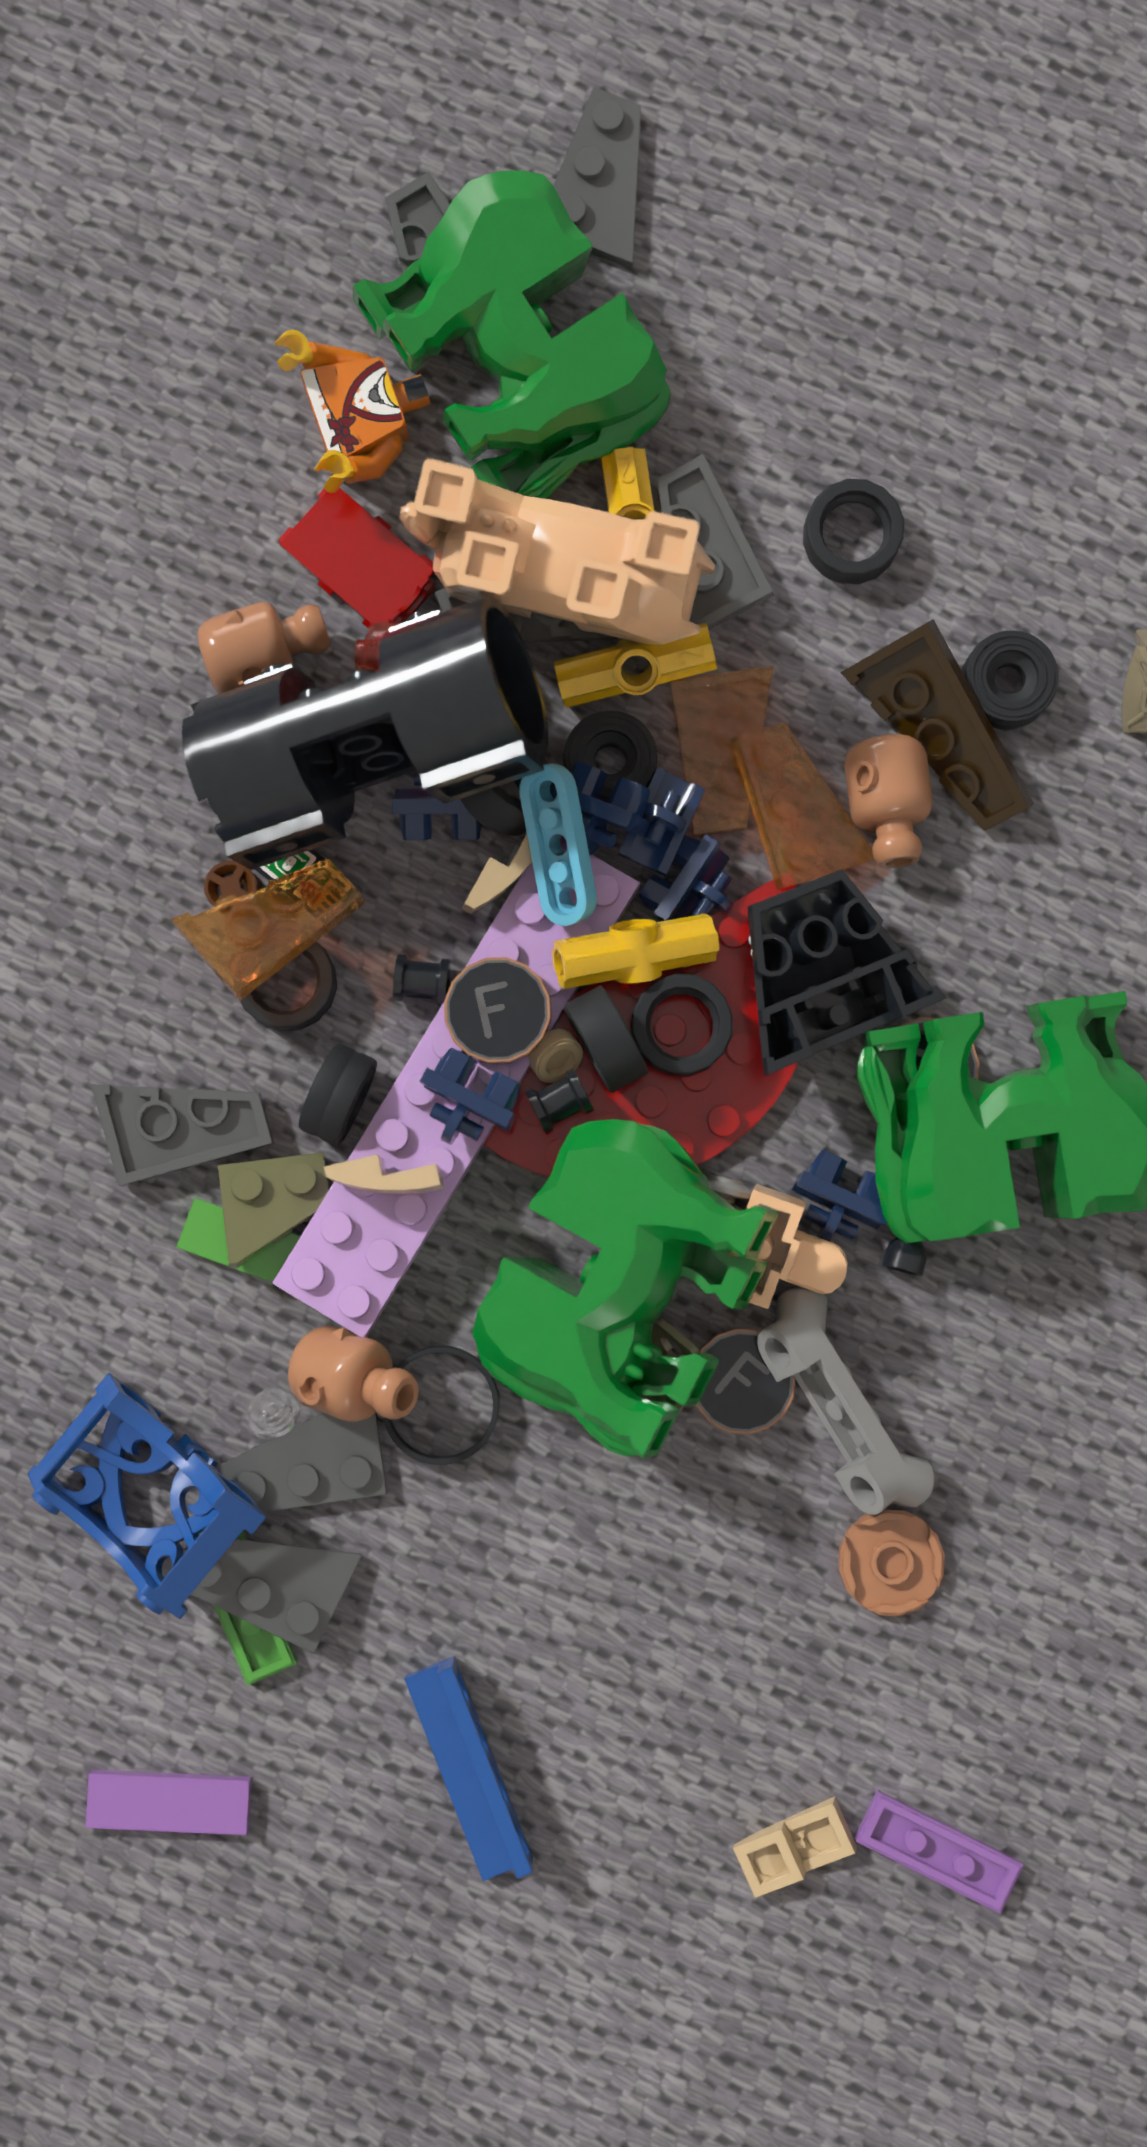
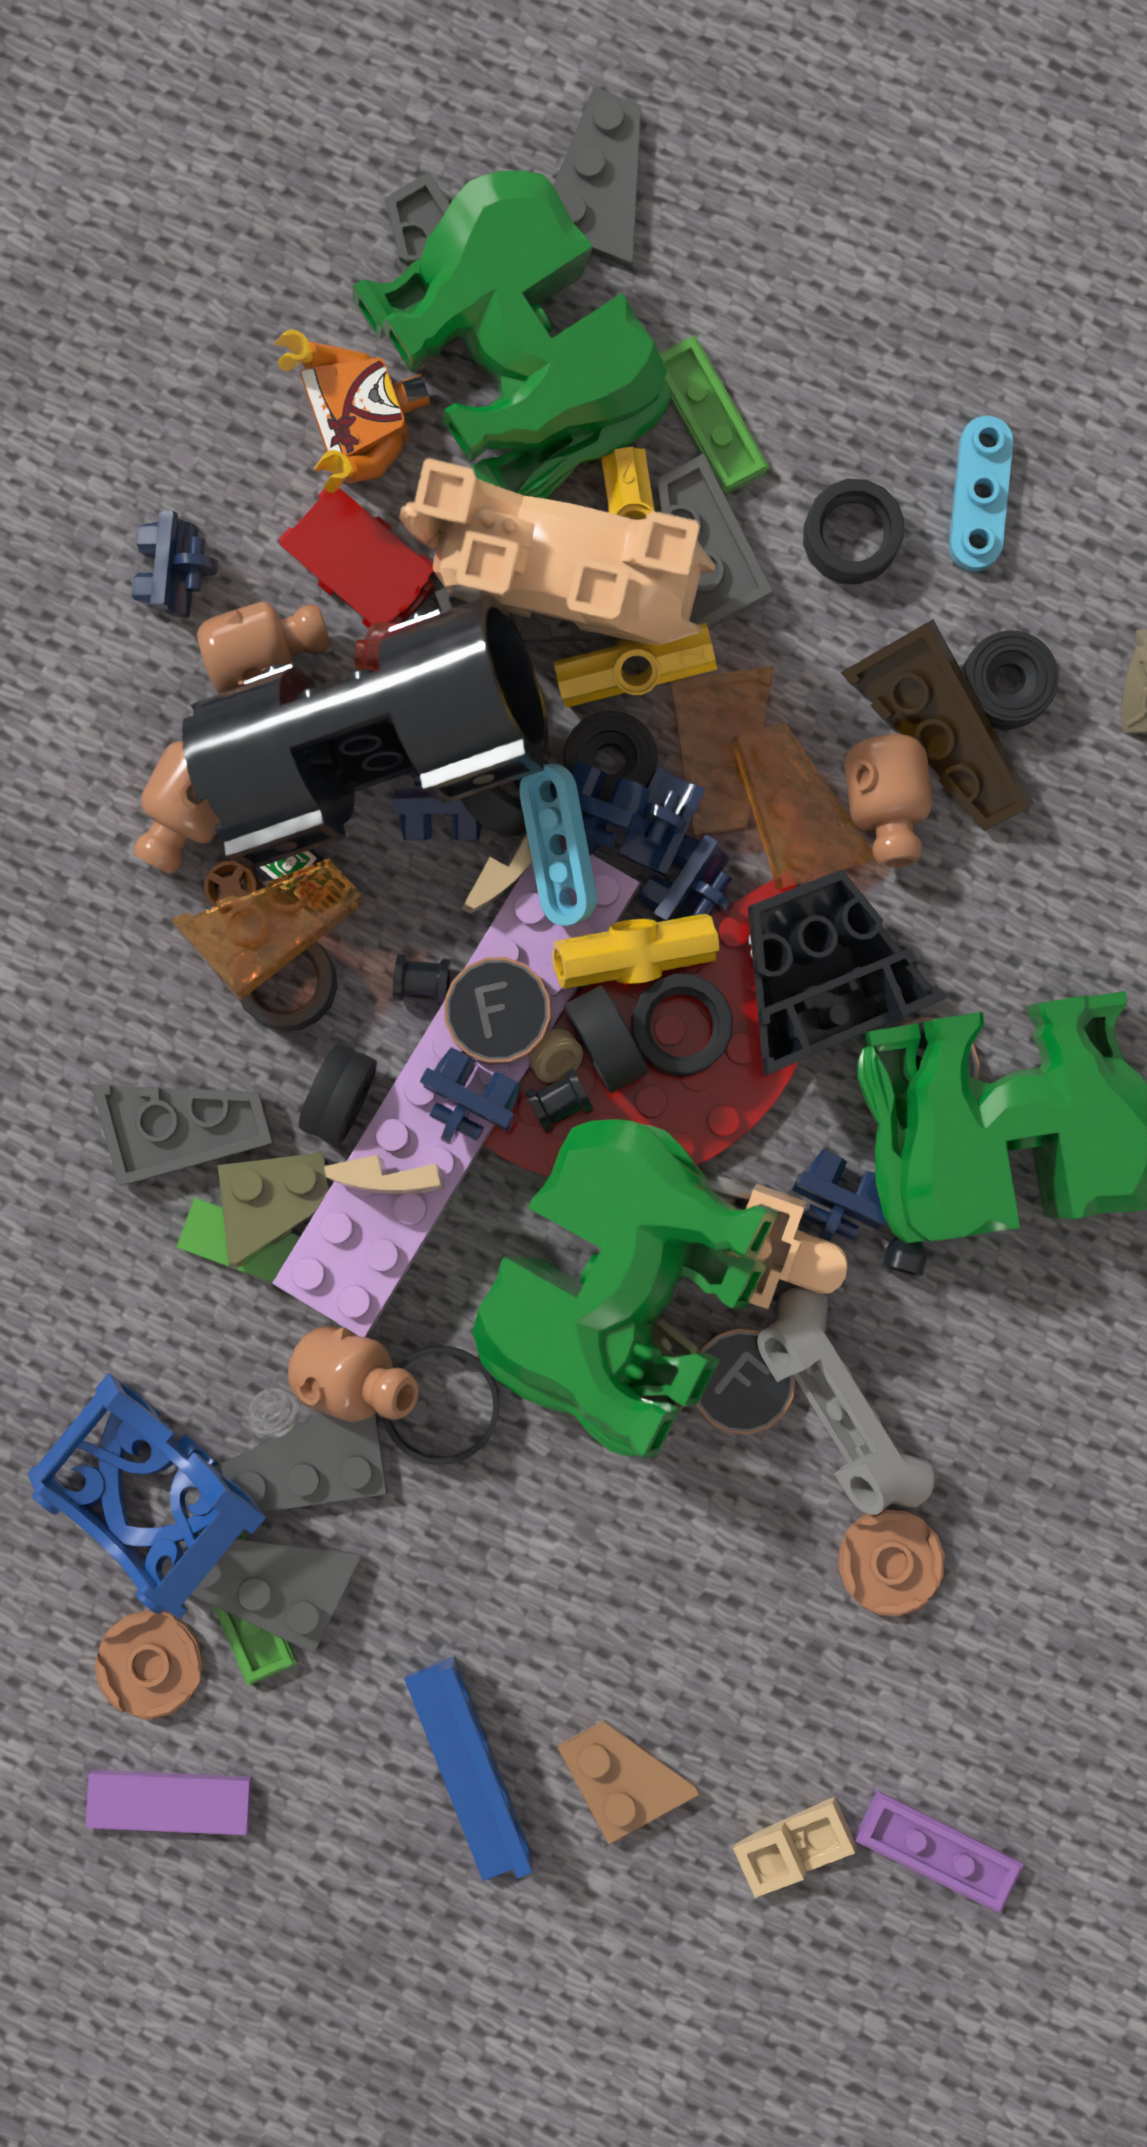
none -> nougat tile [95,1609,204,1720]
none -> dark blue hips [131,511,219,618]
none -> nougat piece [134,740,220,874]
none -> medium nougat wing [558,1719,699,1845]
none -> bright green tile [660,335,769,495]
none -> medium azure plate [949,416,1013,572]

